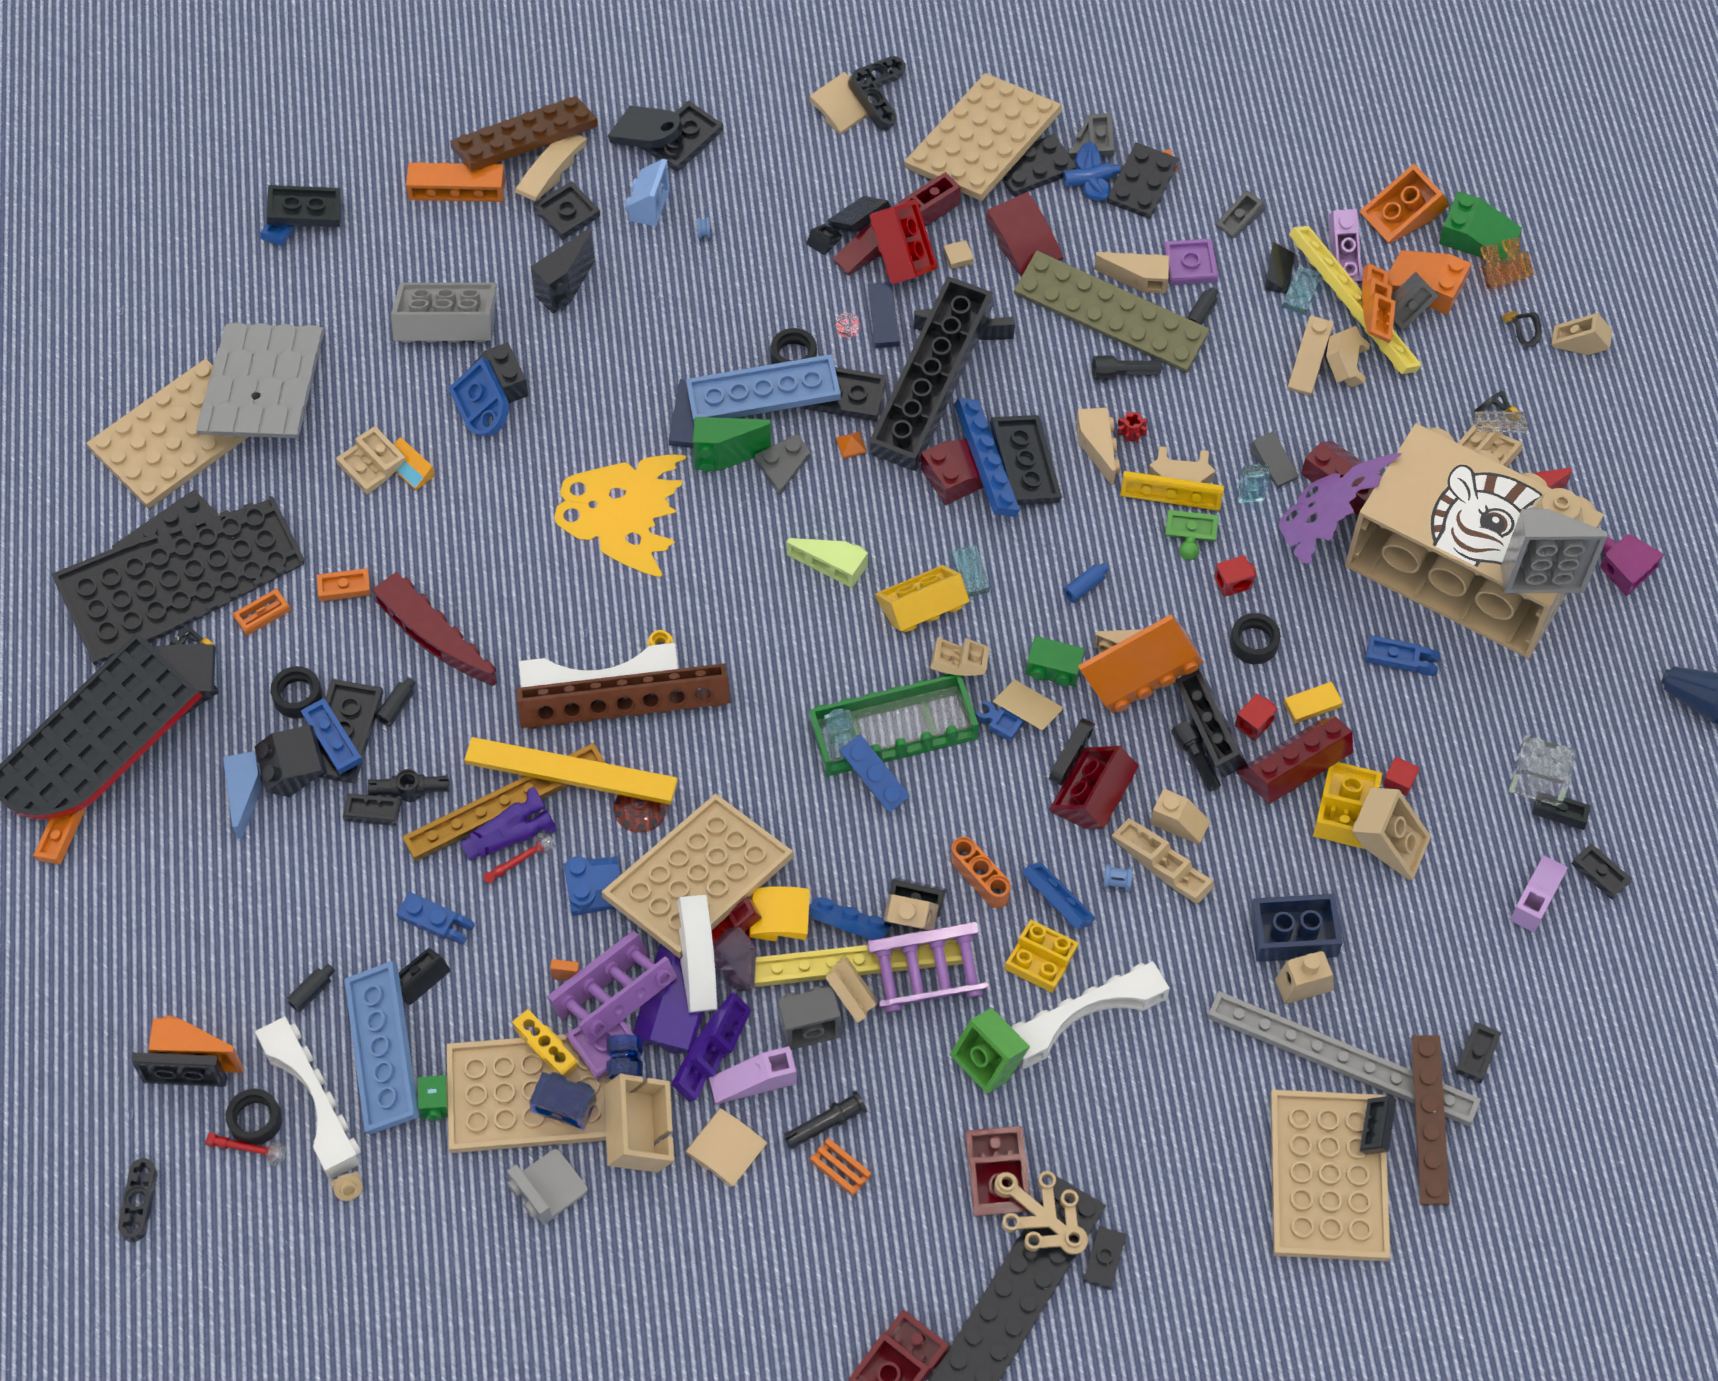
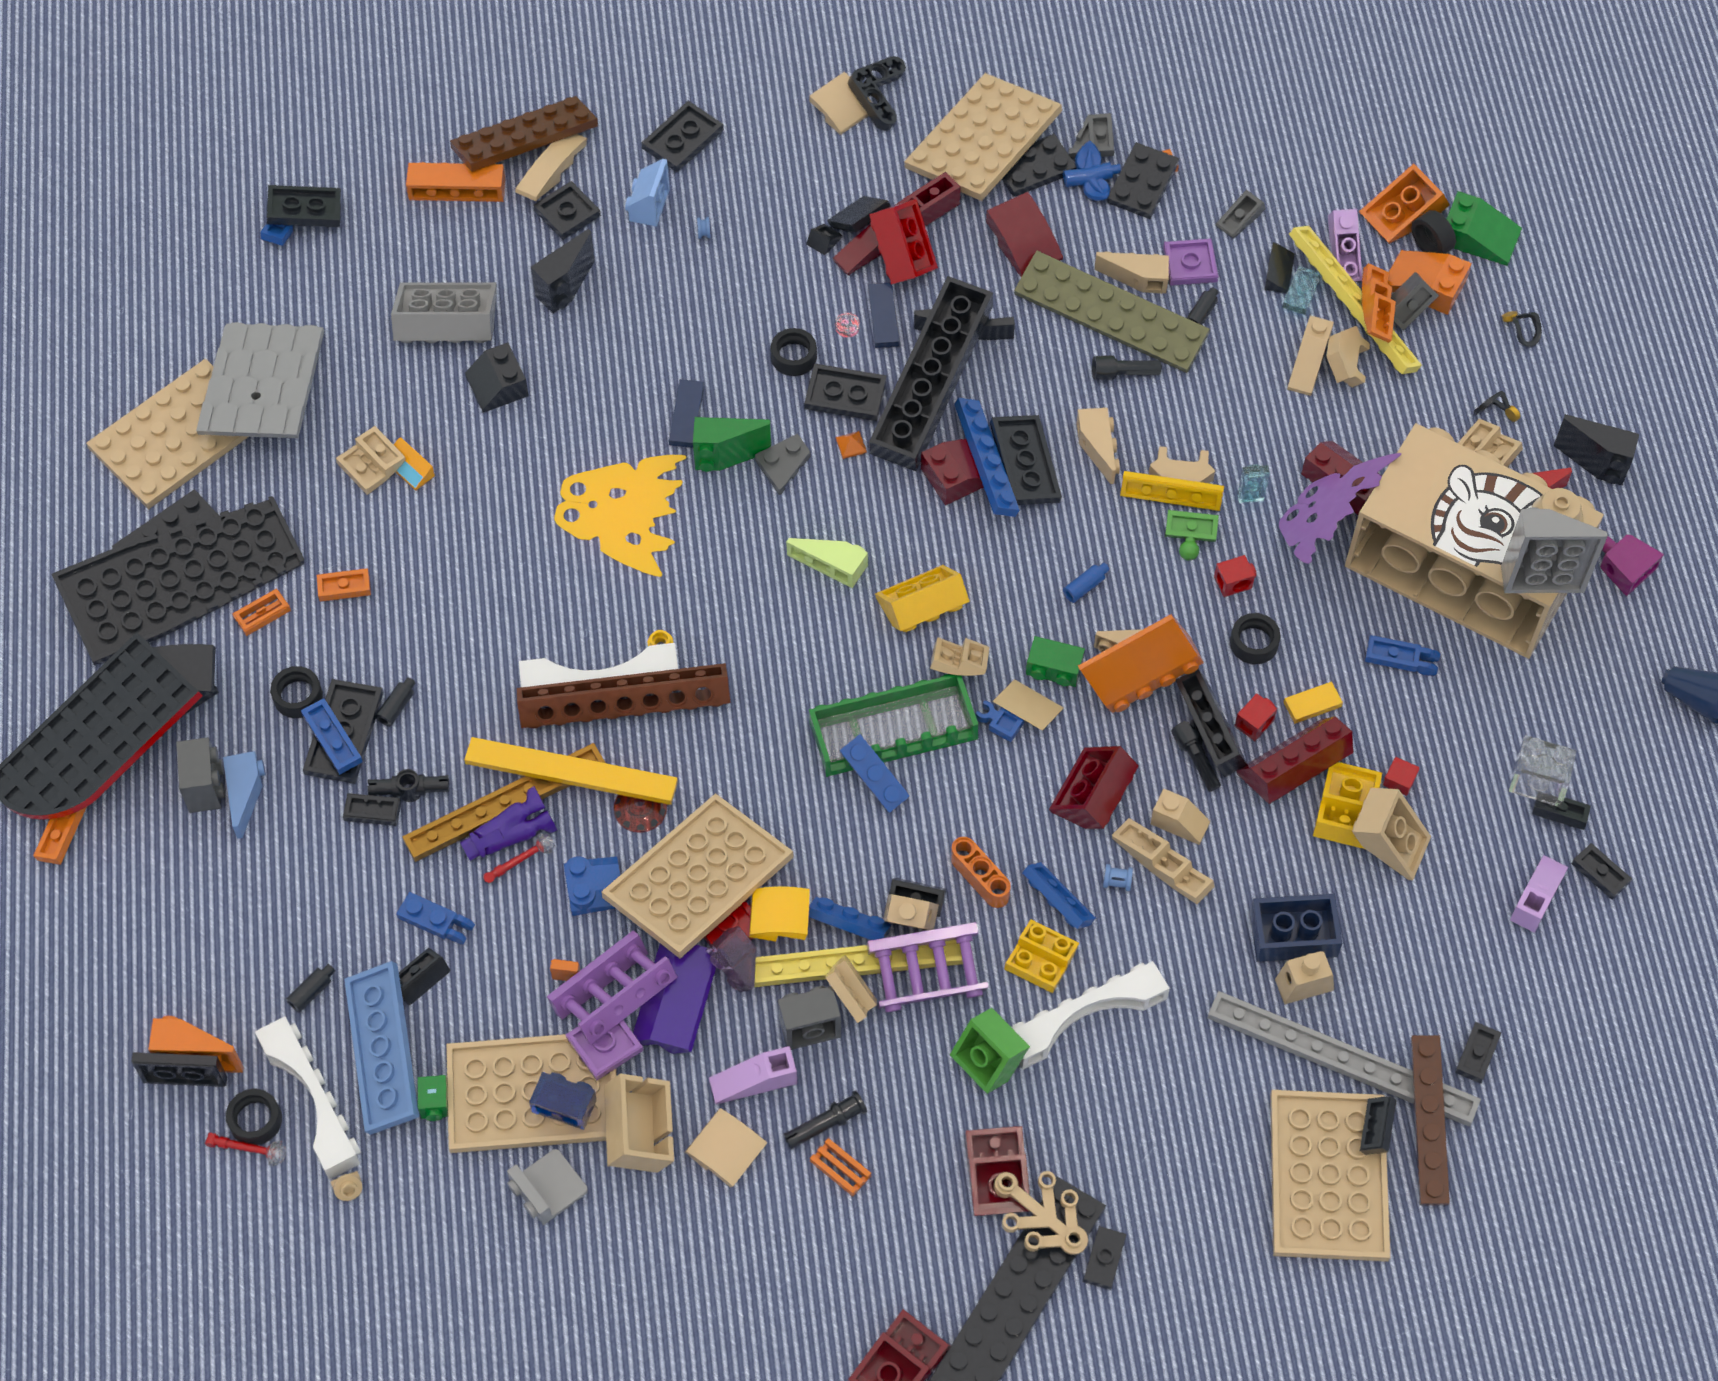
black beam [118,1158,158,1242] -> none
black piece [169,626,216,647] -> none
black slope [254,725,325,797] -> none
dark red slope [372,571,497,686] -> none
blue tile [448,358,509,437] -> none
yellow piece [512,1009,578,1080] -> none
clear blue wheel [606,1034,643,1080] -> none
black tile [608,106,683,148] -> none
dark purple slope [671,992,752,1102] -> none
white slope [677,895,717,1013] -> none
medium blue plate [686,354,841,422] -> none
dark red tile [728,896,762,935] -> none
clear light blue plate [824,709,856,744] -> none
tan tile [943,240,974,269] -> none
clear light blue plate [951,545,990,597] -> none
black beam [1049,718,1095,785] -> none
red gear [1117,411,1148,443] -> none
dark grey slope [1251,432,1299,488] -> none
clear tile [1473,411,1528,433] -> none
clear orange plate [1480,237,1534,289] -> none
tan slope [1551,313,1612,355] -> none
none -> dark grey brick [176,737,225,813]
none -> black tyre [1411,210,1456,254]
none -> black slope [1554,414,1639,485]

